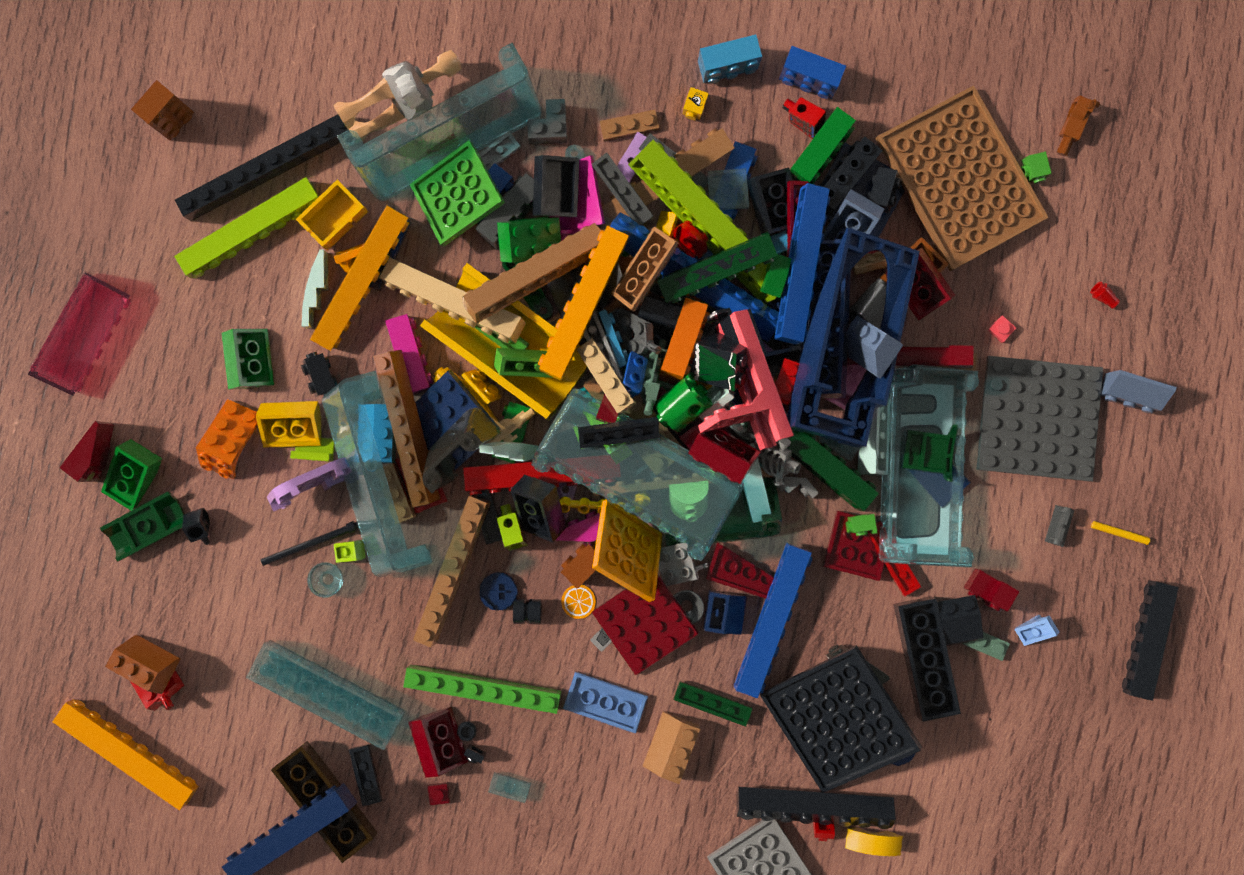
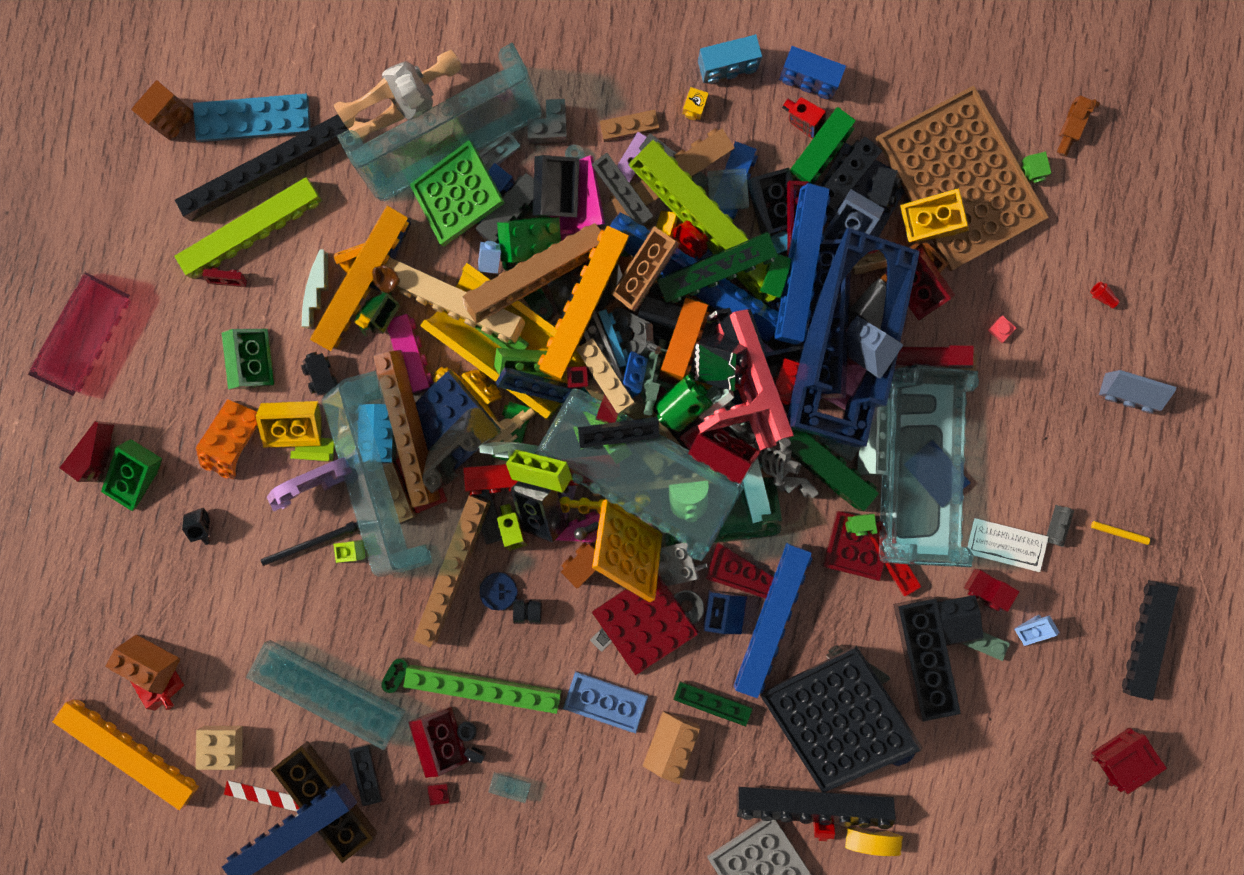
dark green piece [100,491,185,562] -> none
yellow piece [296,179,369,251] -> none
clear light blue piece [307,562,343,598] -> none
light orange sticker [561,585,596,619] -> none
dark green piece [902,424,959,482] -> none
dark grey plate [976,356,1103,482] -> none
none -> dark azure plate [193,93,311,142]
none -> tan brick [196,726,243,770]
none -> dark red plate [202,268,247,287]
none -> sticker [224,781,299,811]
none -> dark green torso [355,265,400,336]
none -> dark green beam [381,658,409,693]
none -> light blue brick [478,241,501,274]
none -> dark blue plate [496,367,574,404]
none -> lime brick [506,449,572,493]
none -> dark red brick [567,366,589,388]
none -> piece [574,521,599,541]
none -> yellow slope [900,188,970,243]
none -> white sticker [966,518,1048,572]
none -> dark red container [1091,728,1167,795]

